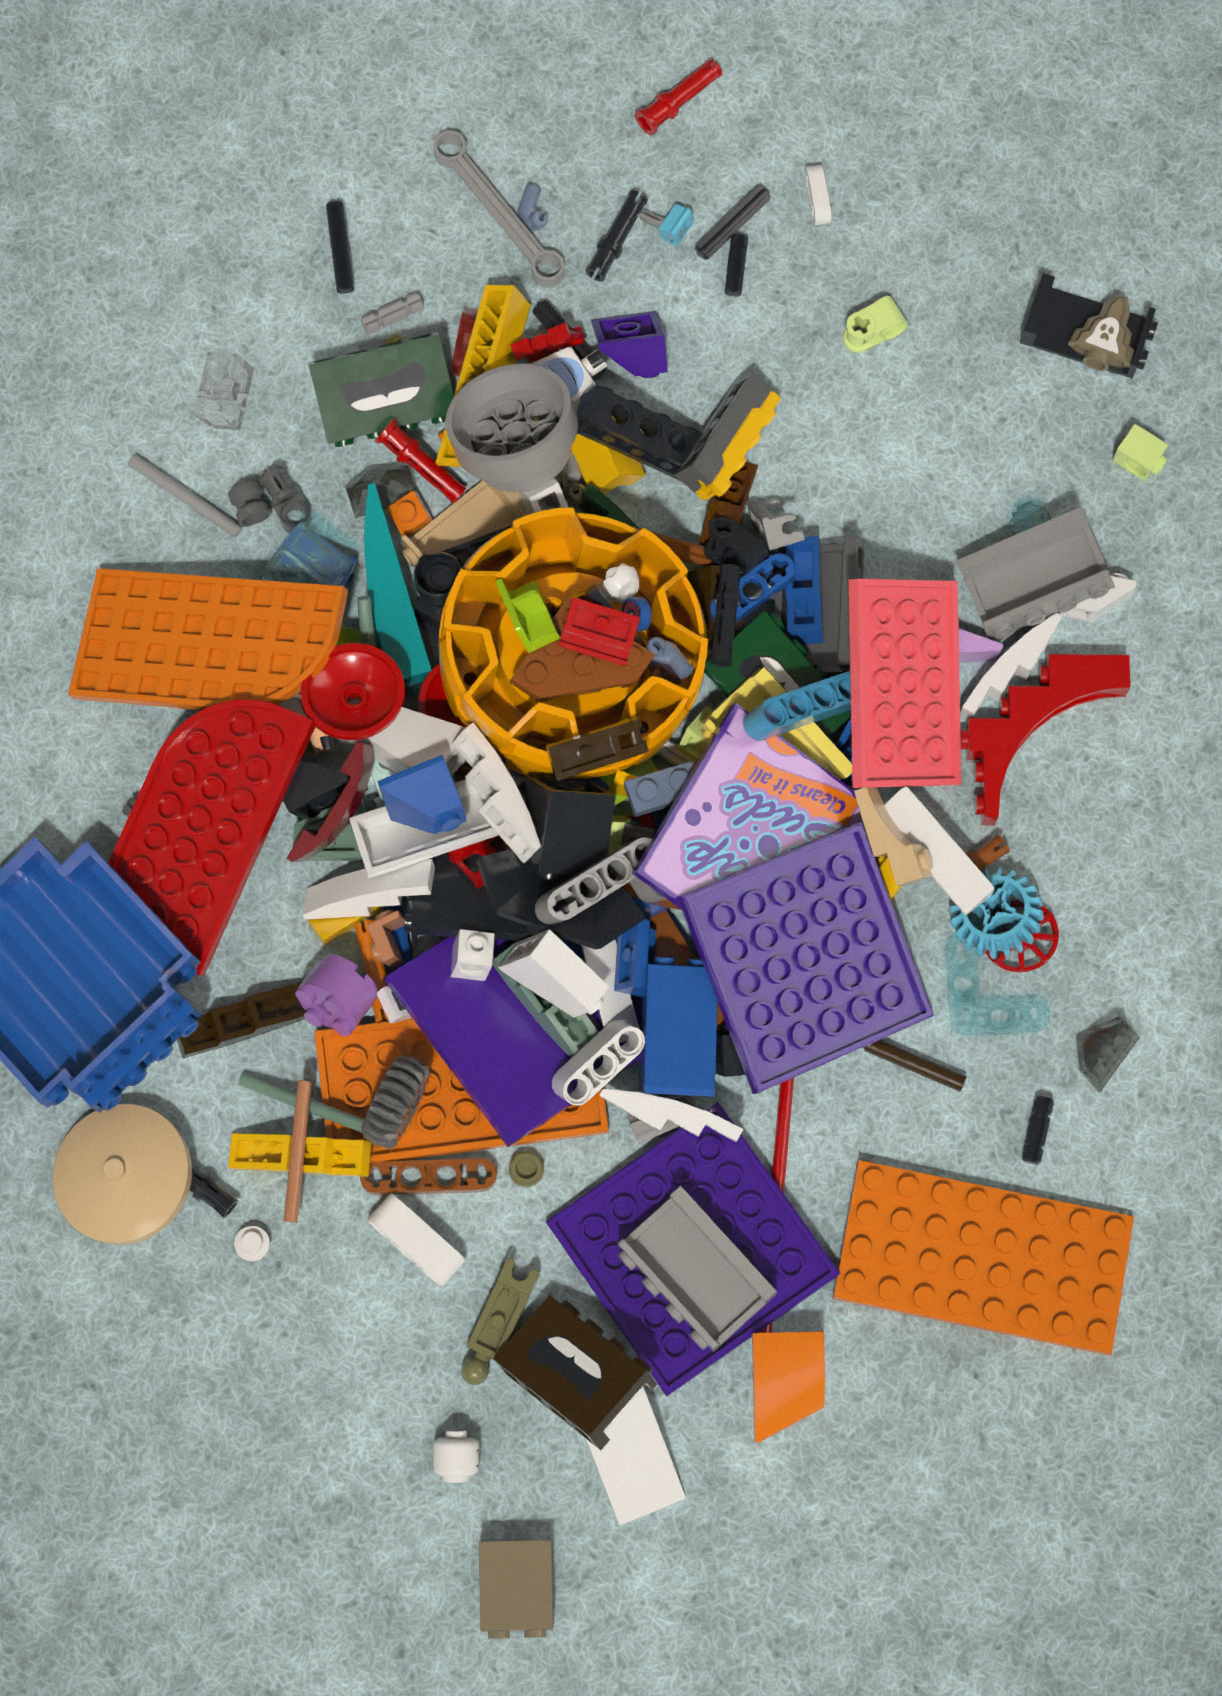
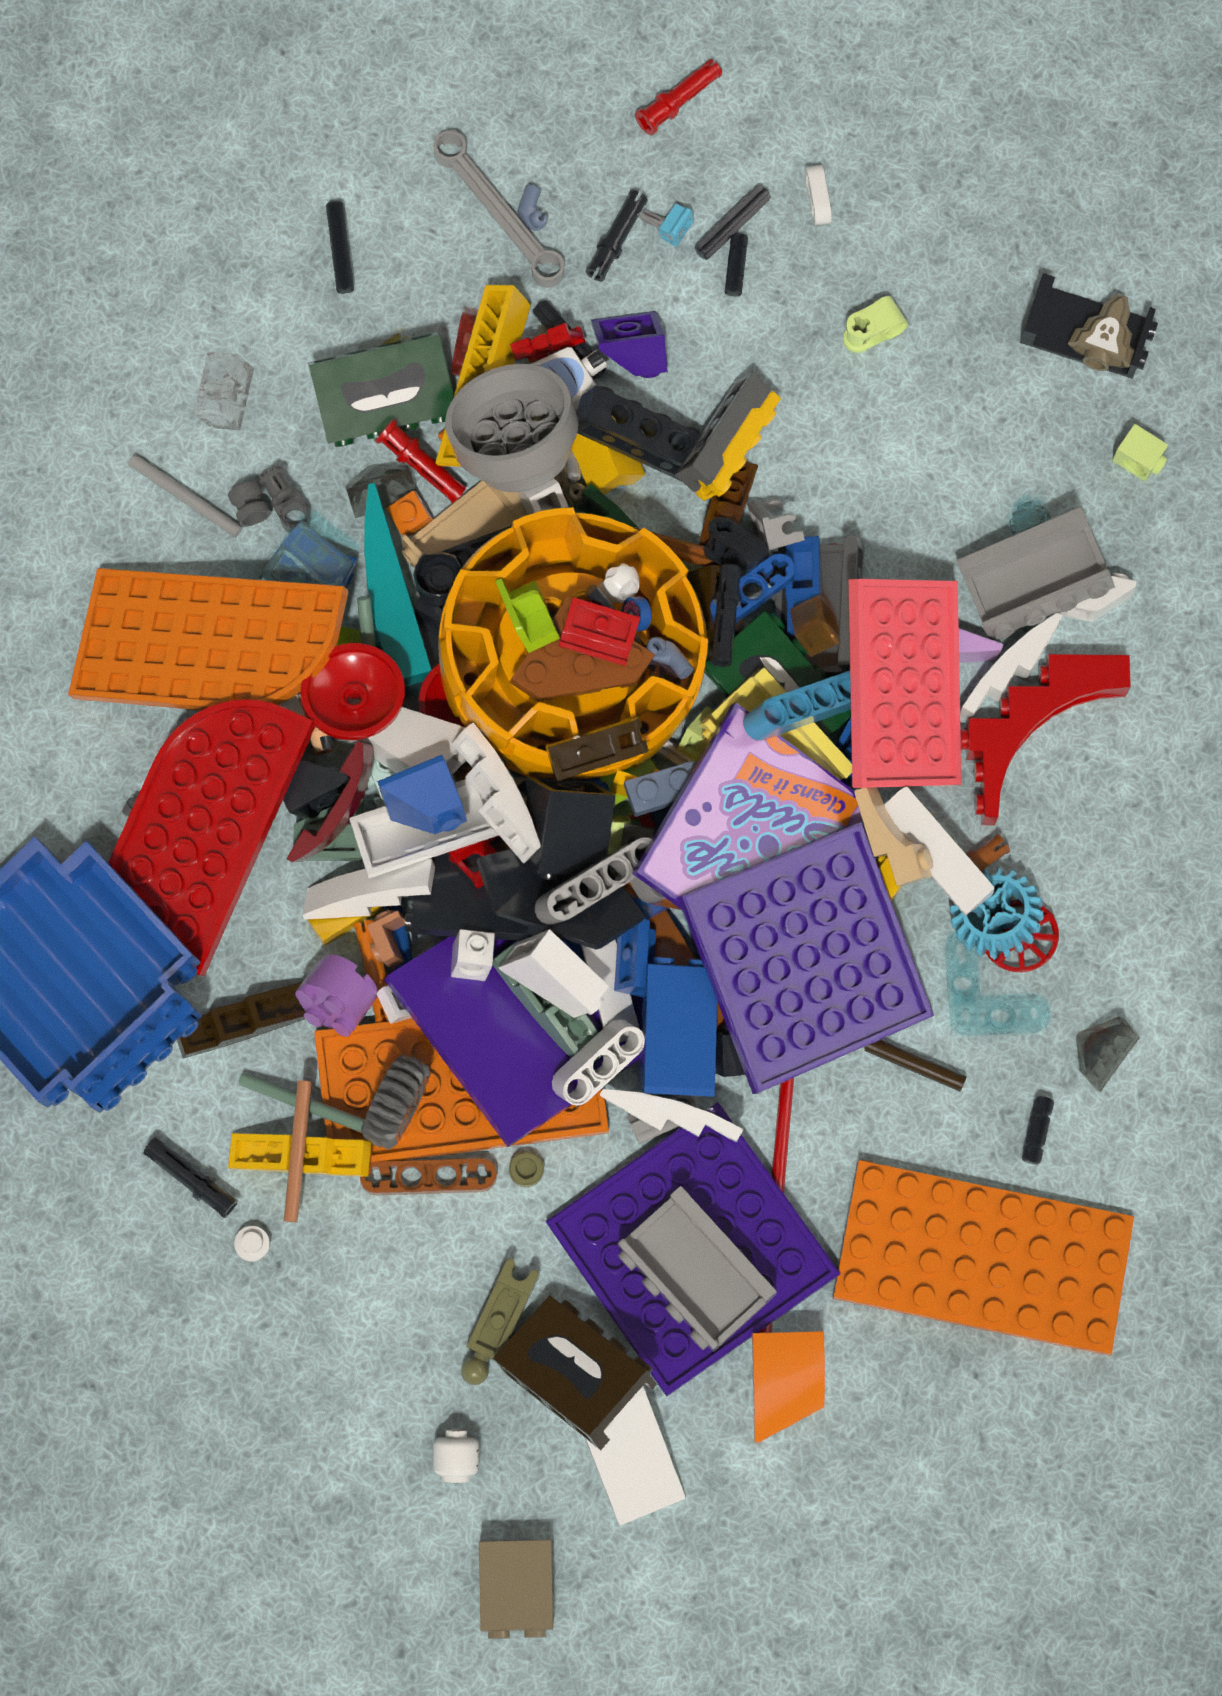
tan dish [52,1104,192,1245] -> none
light grey axle [361,292,424,334] -> none
white beam [367,1193,466,1287] -> none
none -> clear orange panel [790,595,840,657]

